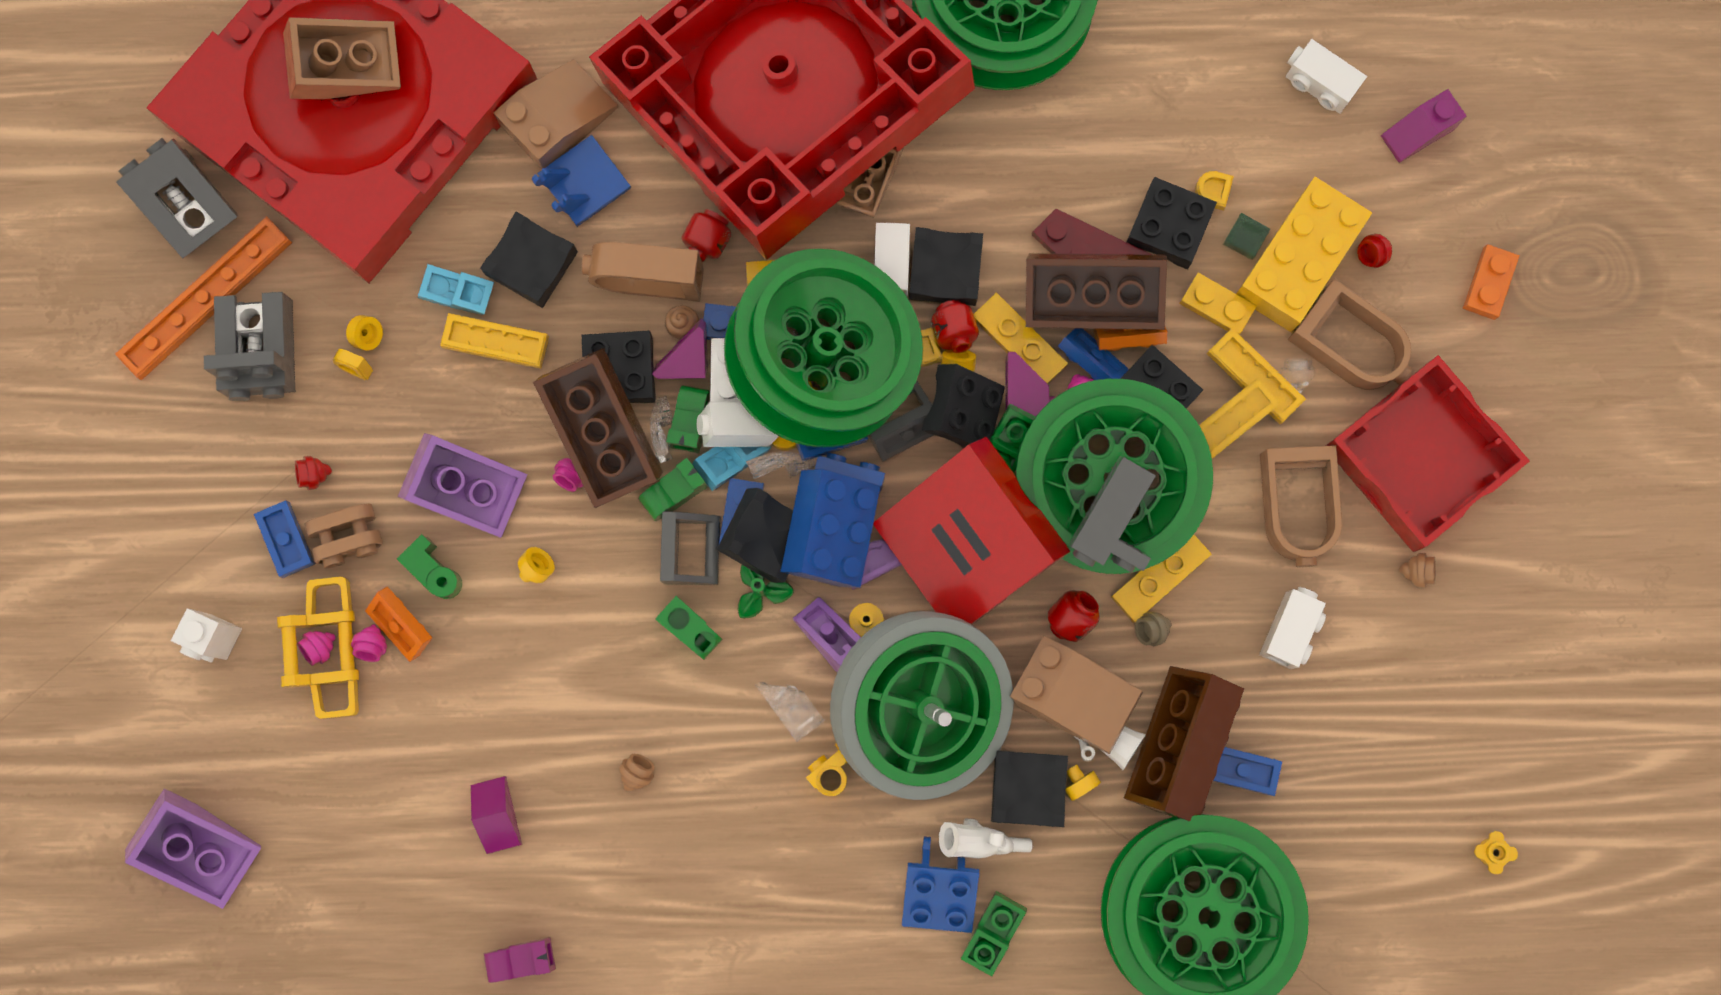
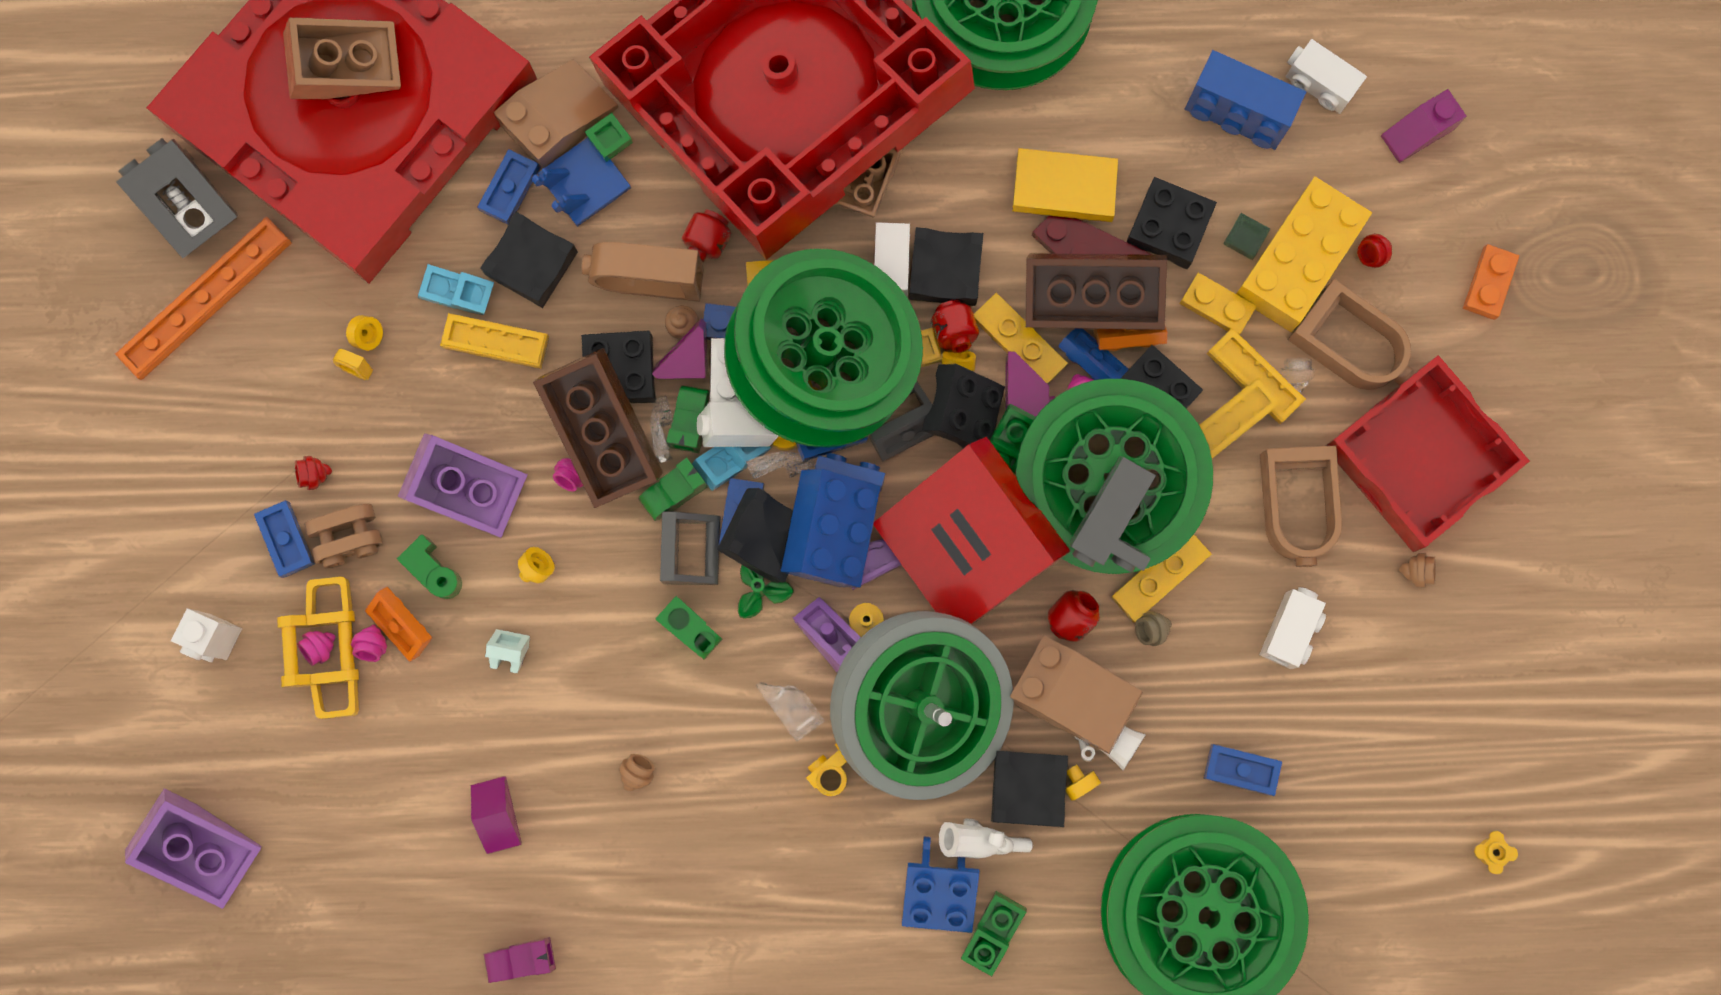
dark grey brick [204,292,296,401] -> none
reddish brown brick [1124,666,1244,821] -> none
yellow tile [1195,171,1234,211] -> none
none -> blue plate [477,149,540,224]
none -> light aqua tile [485,629,530,673]
none -> green tile [585,113,633,162]
none -> yellow tile [1012,148,1118,222]
none -> blue brick [1185,50,1307,150]

